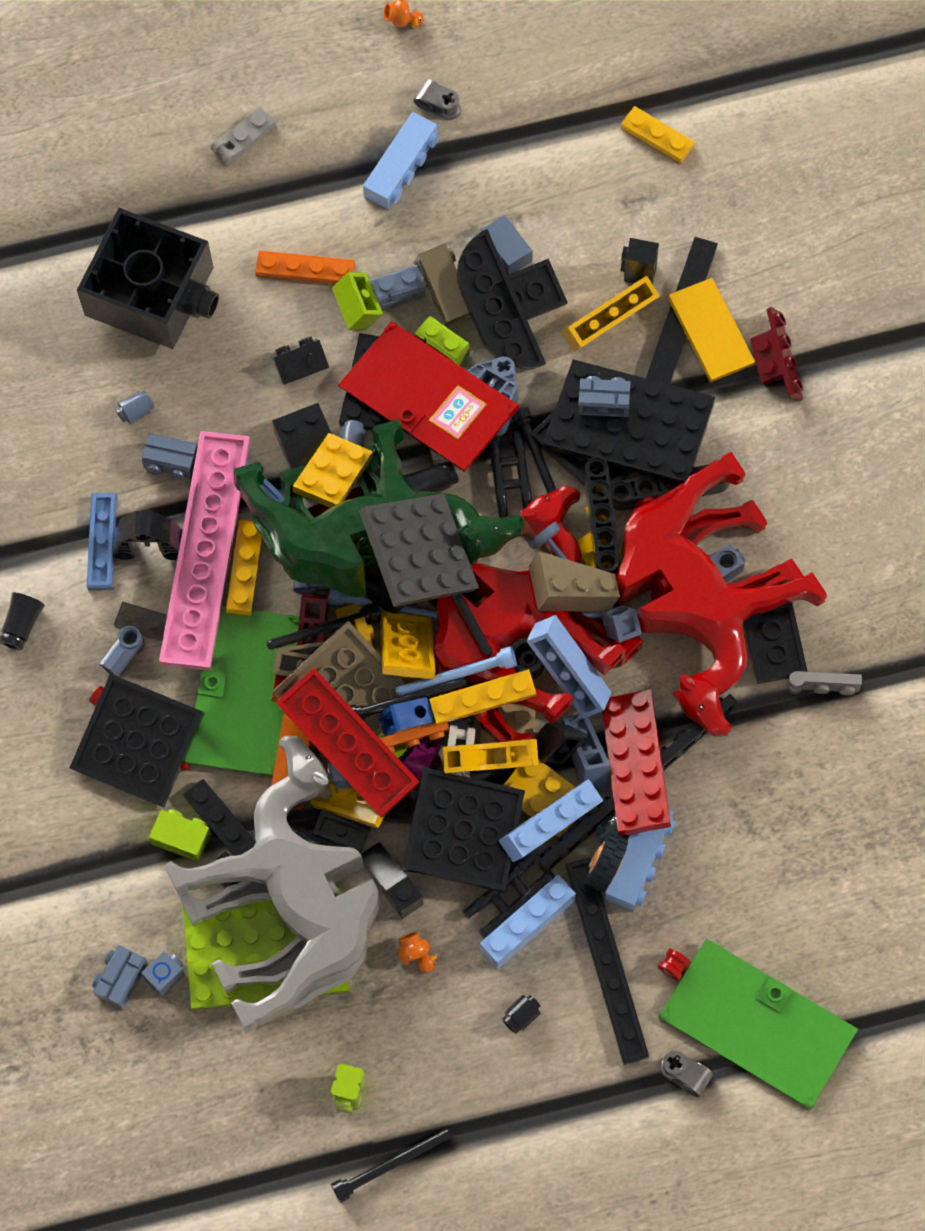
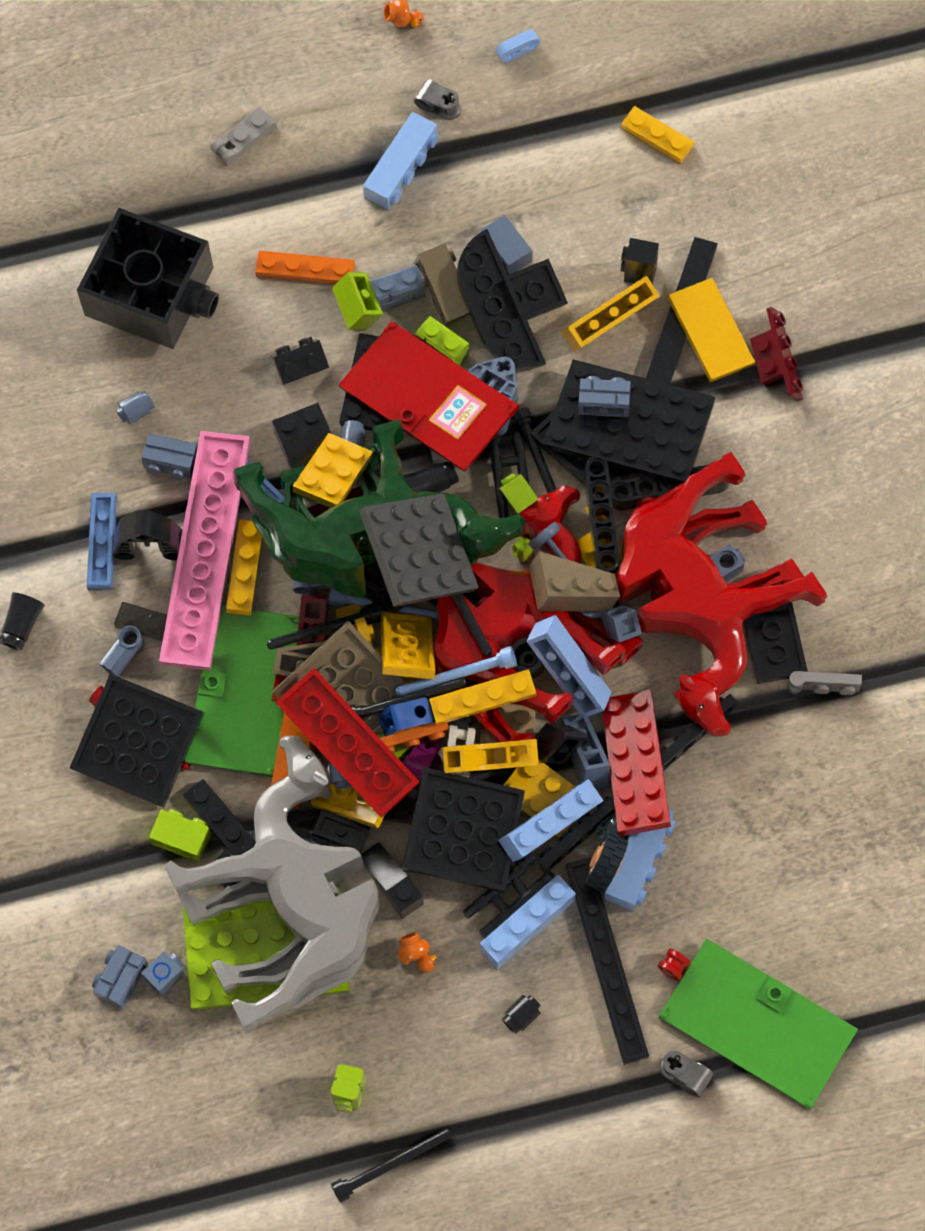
none -> light blue beam [496,30,541,63]
none -> lime brick [499,473,538,514]
none -> lime plate [512,537,533,563]

